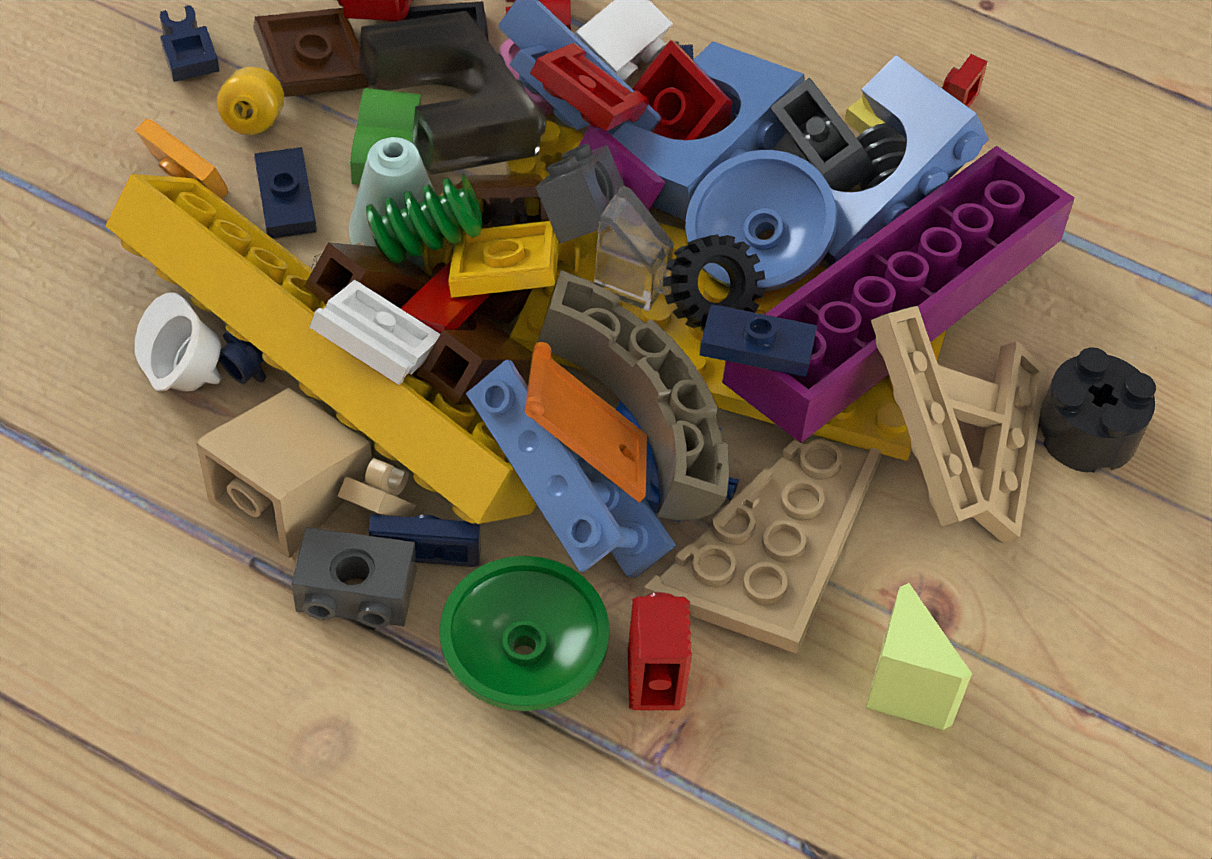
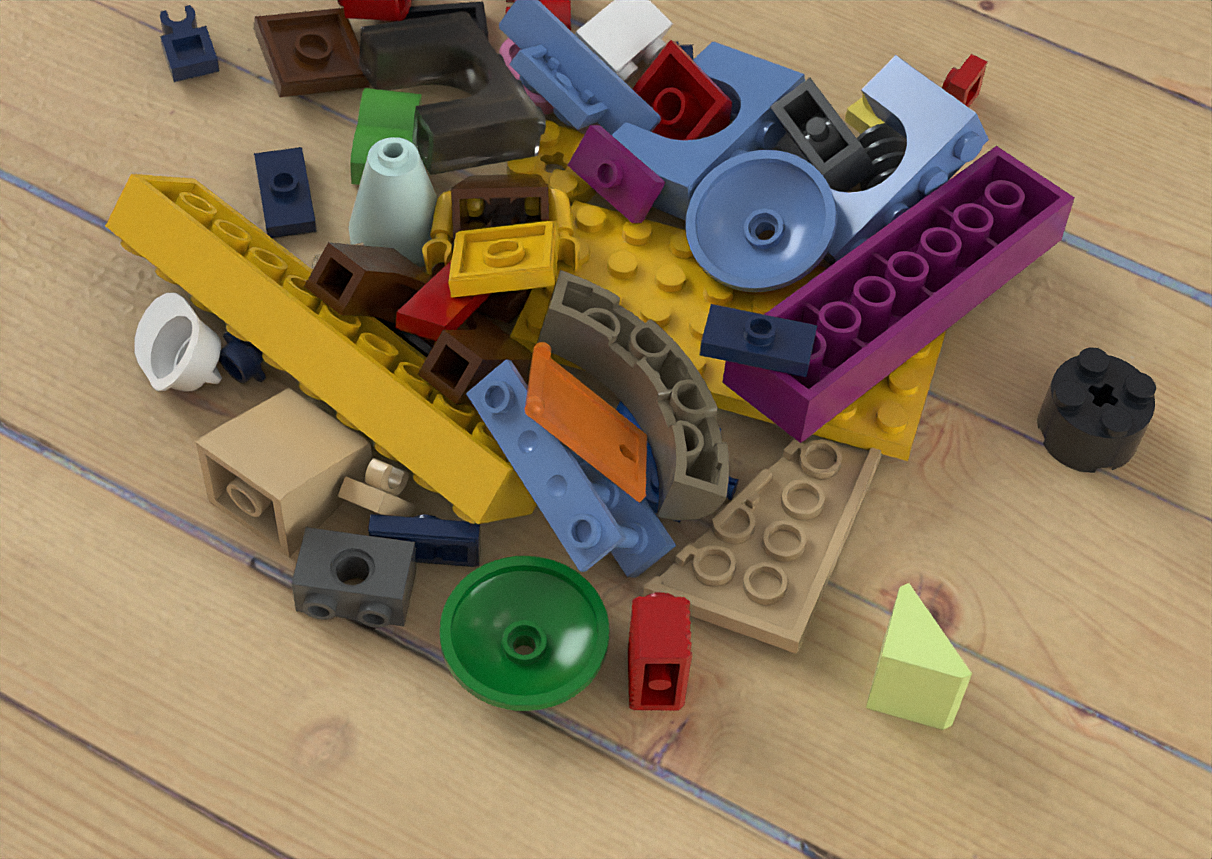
light orange plate [135,118,229,199] -> none
yellow head [217,66,284,135] -> none
white plate [309,280,440,385] -> none
green piece [366,173,482,264] -> none
red plate [530,43,650,131] -> none
dark grey brick [535,144,630,244] -> none
clear slope [594,185,674,311] -> none
black tyre [663,234,765,331] -> none
tan plate [871,306,1047,543] -> none

